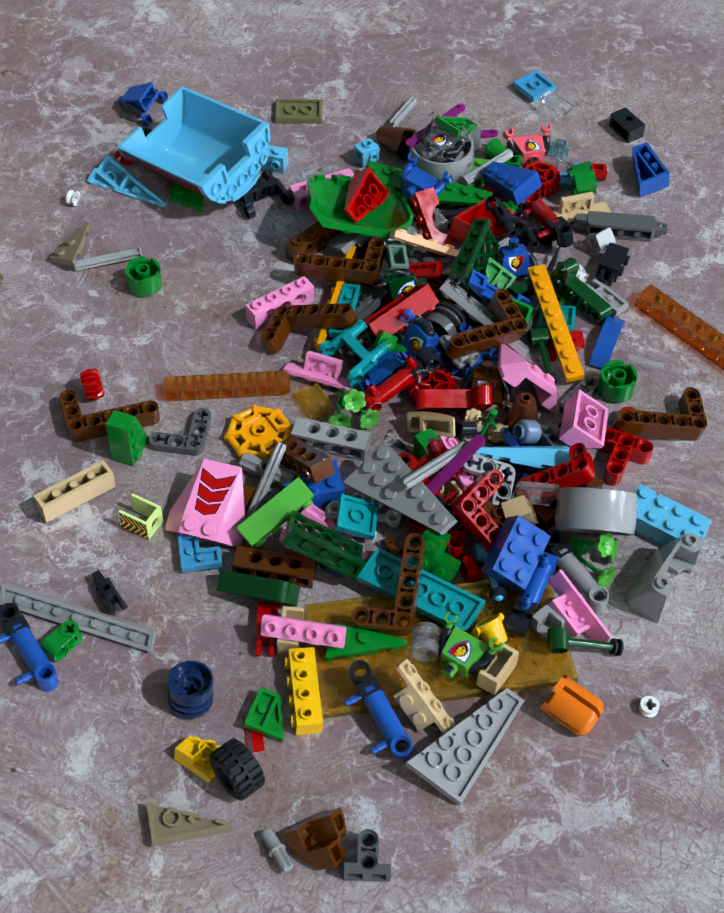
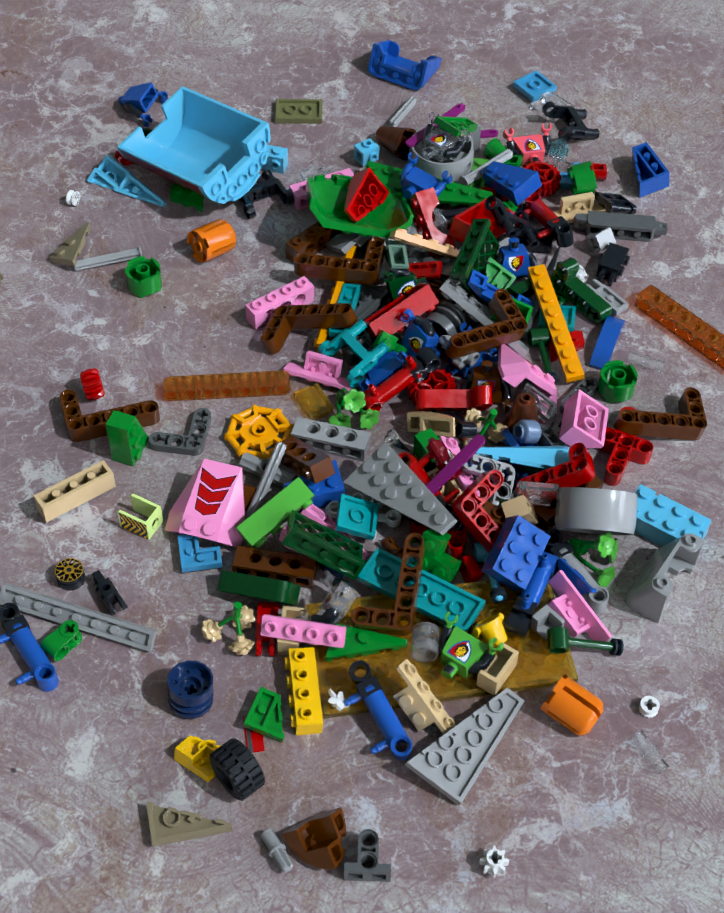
light grey axle [401,437,469,489] -> none
black brick [609,107,645,143] -> none
none -> black wheel [55,558,86,591]
none -> orange cylinder [187,219,236,263]
none -> tan plant [201,602,256,655]
none -> clear torso [296,571,358,625]
none -> white plant [327,689,350,711]
none -> blue windscreen [368,40,442,90]
none -> white gear [479,846,509,878]
none -> clear slope [523,382,557,428]
none -> black connector [542,101,600,142]
none -> blue tile [558,559,596,595]
none -> black plate [594,192,637,214]

